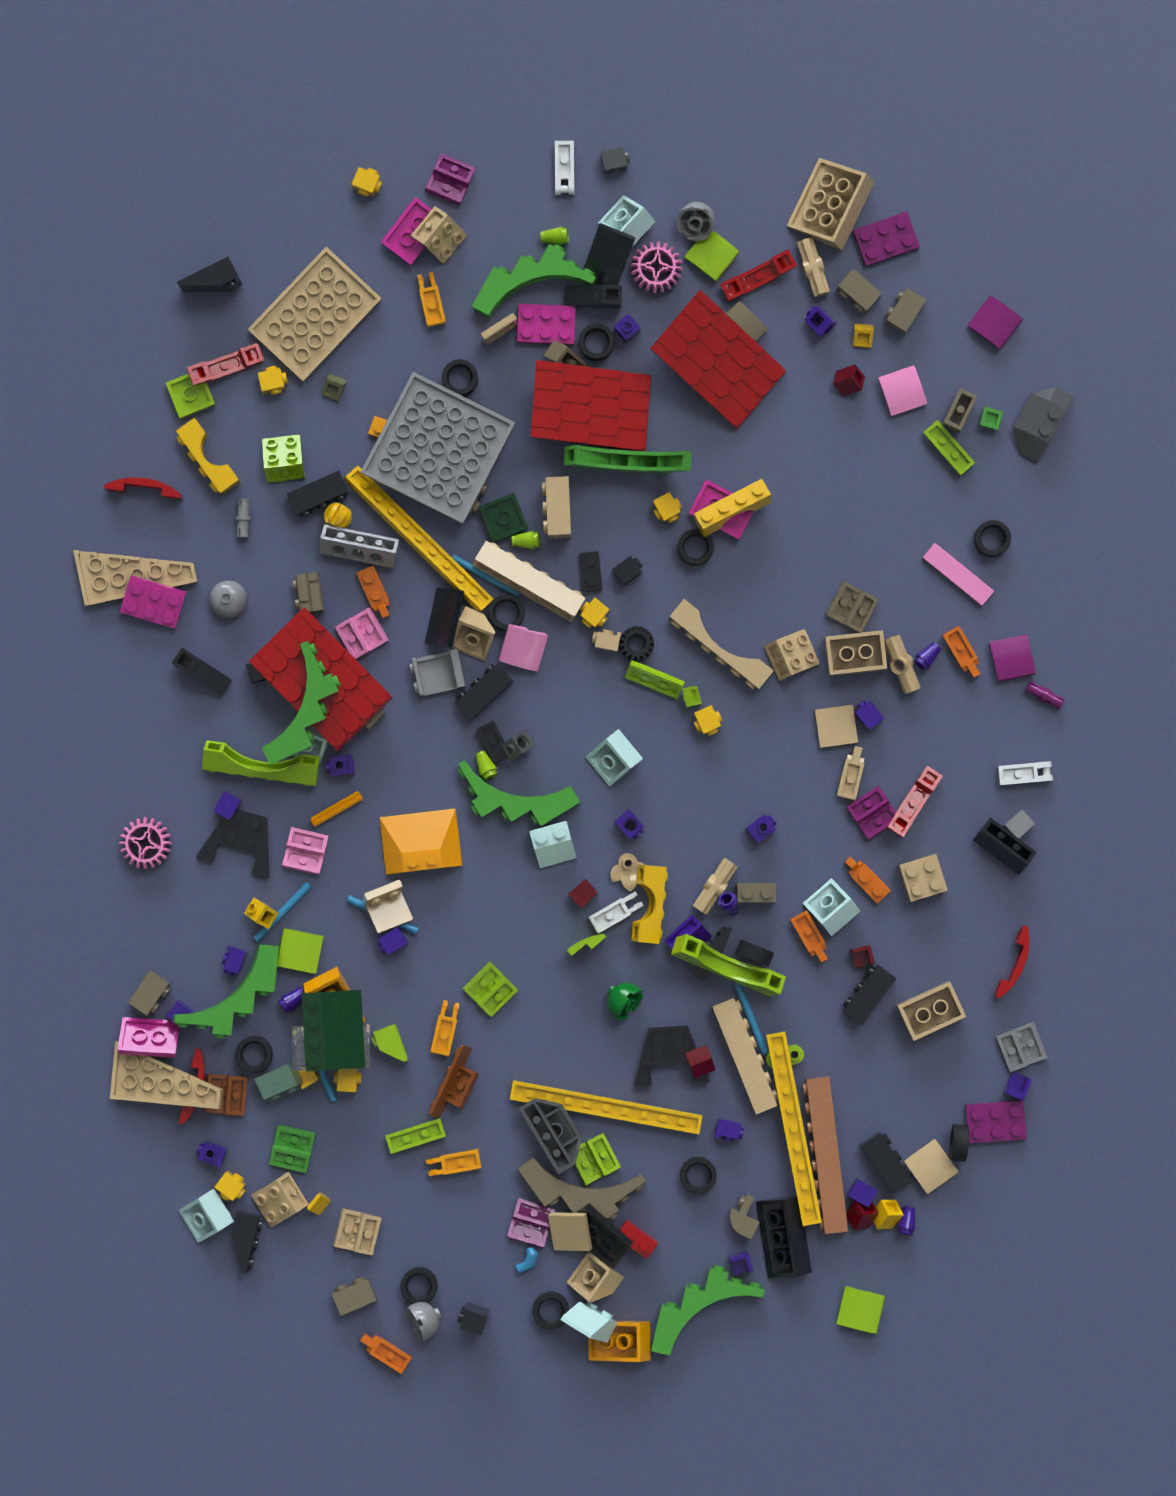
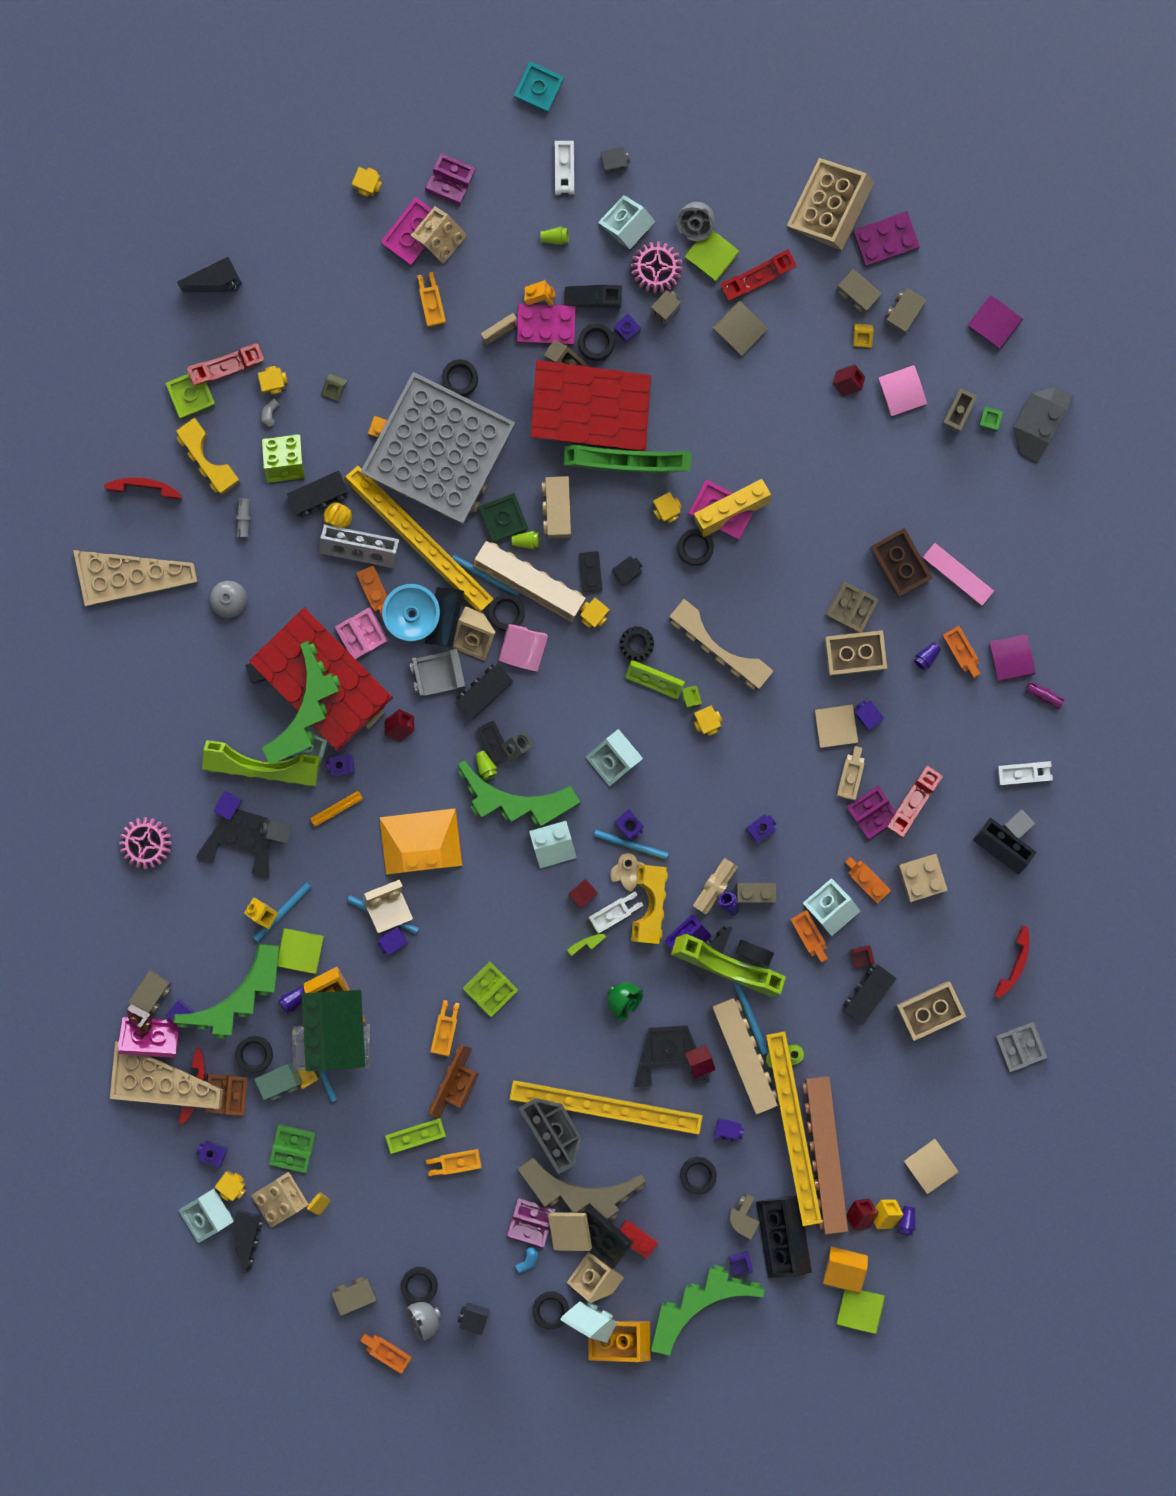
dark pink plate [120,575,186,629] -> none
black slope [172,648,232,696] -> none
dark purple brick [222,945,247,976] -> none
tan plate [248,247,382,382] -> none
bright pink slope [282,827,329,876] -> none
dark tan brick [292,572,324,613] -> none
tan slope [333,1208,382,1256] -> none
yellow brick [334,1068,362,1092] -> none
lime slope [371,1024,409,1062] -> none
bright green arch [472,244,597,319] -> none
lime slope [574,1133,621,1186] -> none
black tile [583,223,636,285] -> none
tan brick [592,629,621,652] -> none
red piece [650,290,786,429] -> none
tan bracket [764,629,819,681] -> none
tan piece [797,237,830,298] -> none
dark purple brick [804,306,837,337] -> none
dark purple panel [847,1178,878,1207] -> none
black brick [860,1132,913,1194] -> none
tan piece [884,634,921,694] -> none
lime plate [923,420,975,476] -> none
black tyre [949,1124,969,1162] -> none
magenta plate [965,1100,1027,1143] -> none
black tyre [974,520,1011,557] -> none
dark purple panel [1004,1071,1032,1101] -> none
none -> bracket [127,1004,152,1038]
none -> dark grey brick [260,819,292,844]
none -> light grey arm [261,398,280,427]
none -> medium azure dish [382,584,440,641]
none -> dark red panel [385,709,414,742]
none -> teal plate [514,61,564,112]
none -> light orange bracket [524,280,555,306]
none -> dark azure bar [593,829,668,860]
none -> dark tan brick [651,290,681,326]
none -> light orange slope [822,1247,868,1293]
none -> reddish brown brick [869,528,933,598]

